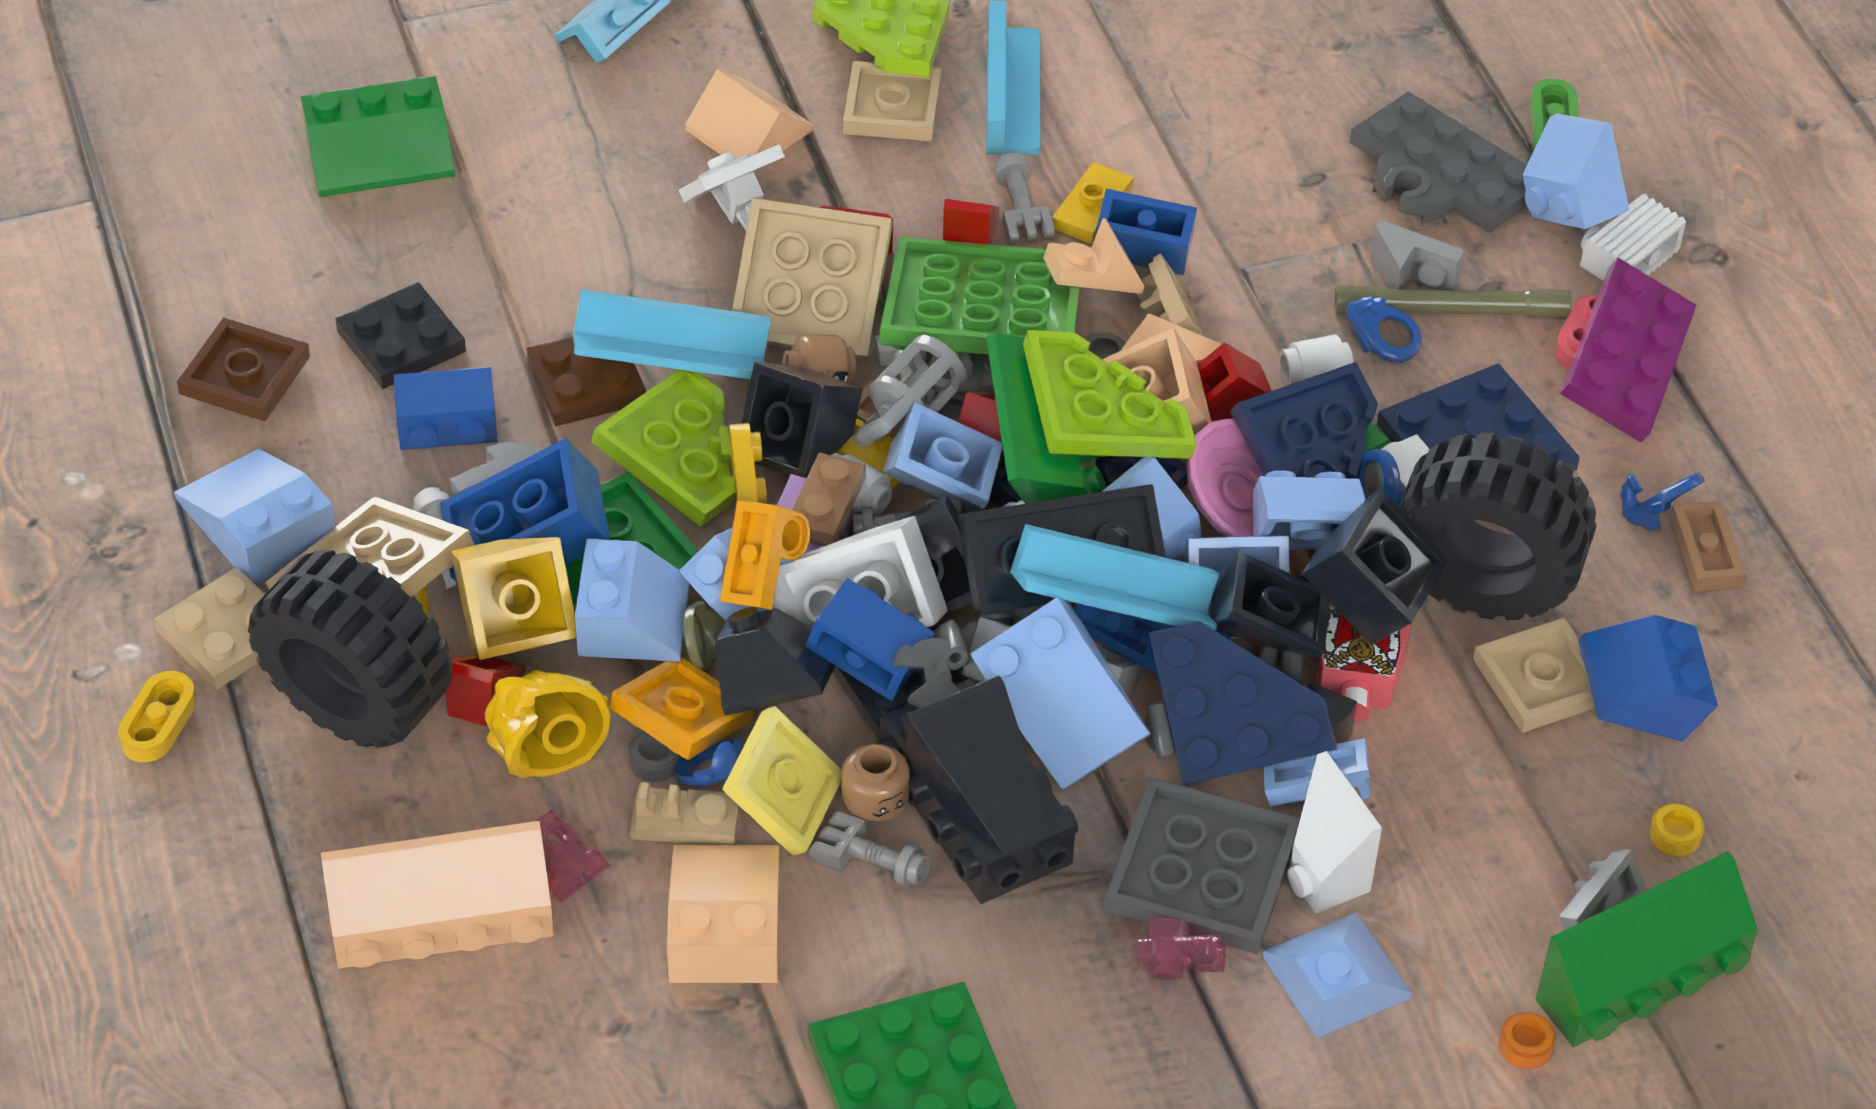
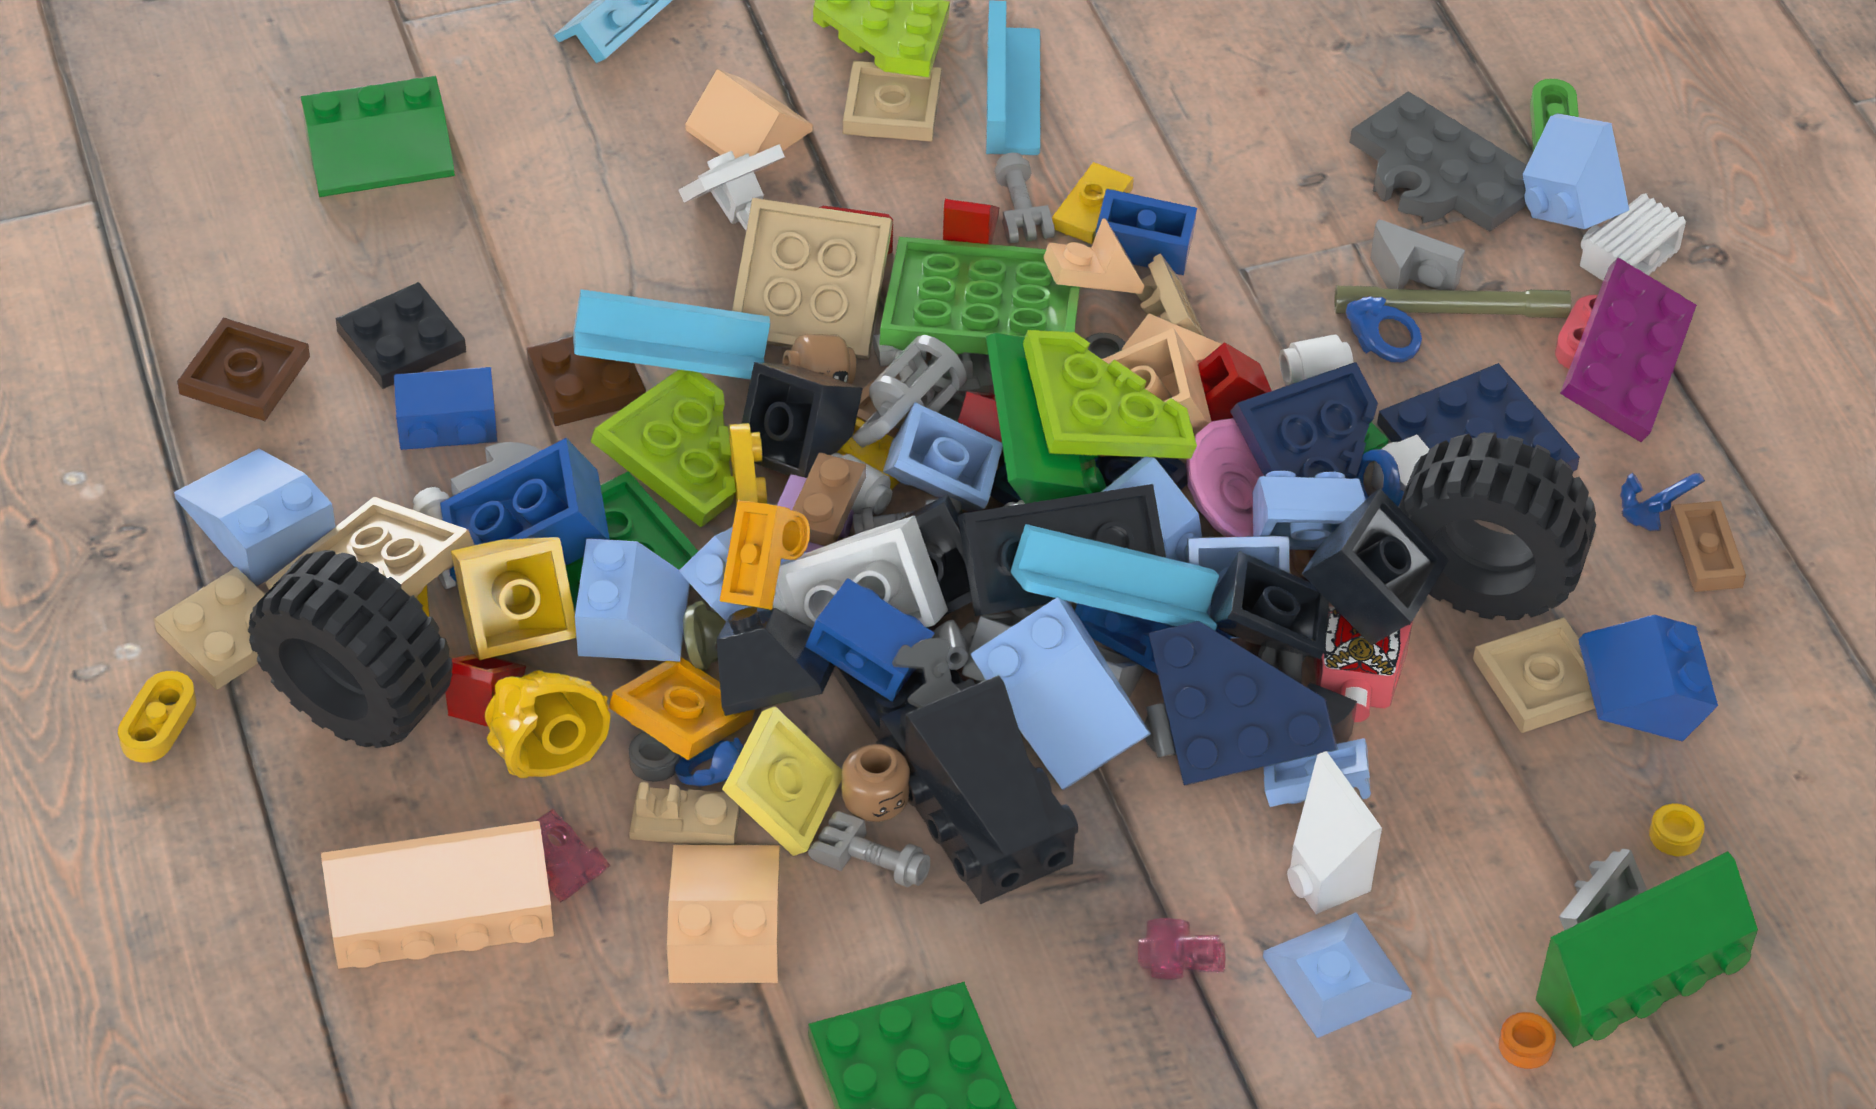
dark grey plate [1103,777,1300,954] -> none

